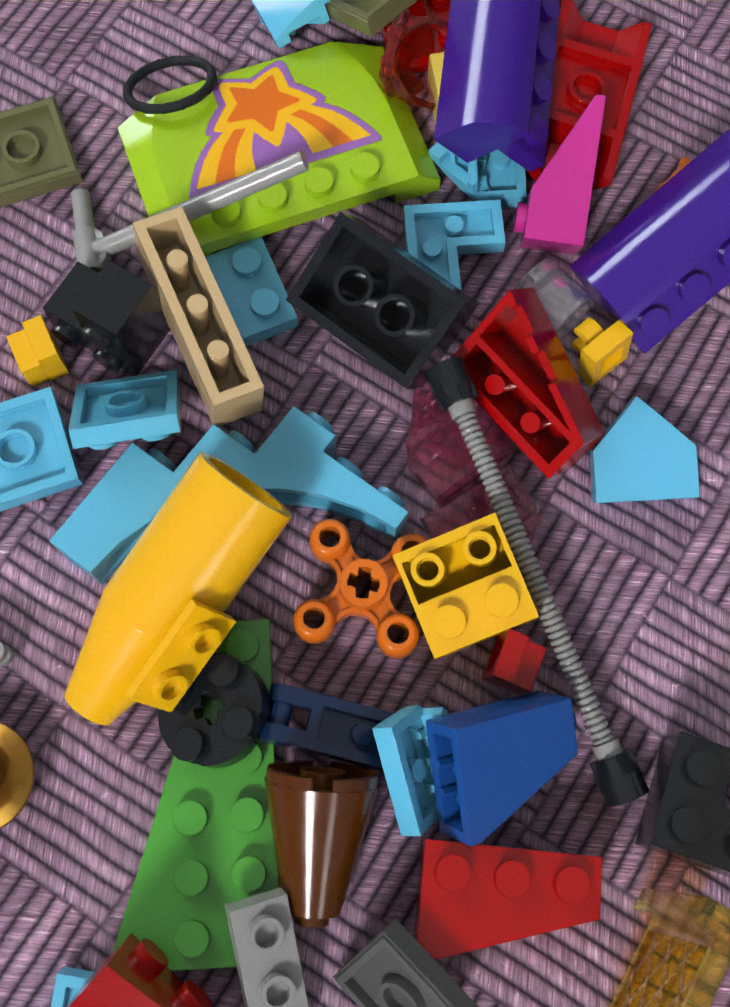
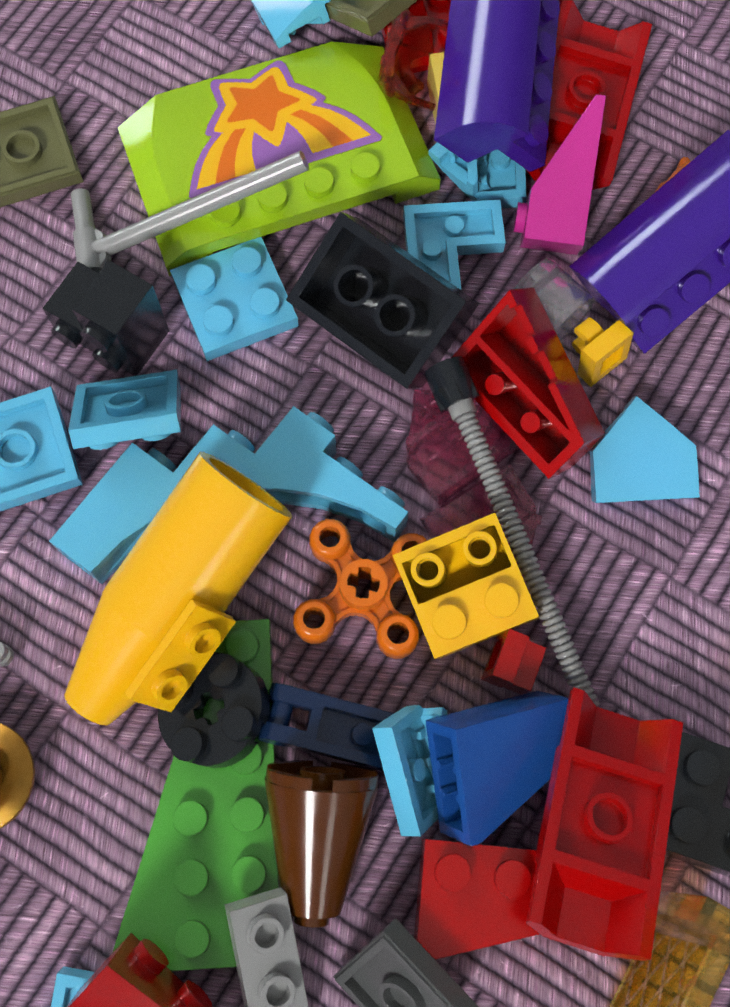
yellow piece [6,315,70,387] -> none
black piece [123,56,217,114] -> none
tan brick [133,206,264,427] -> none
none -> red piece [526,687,684,961]

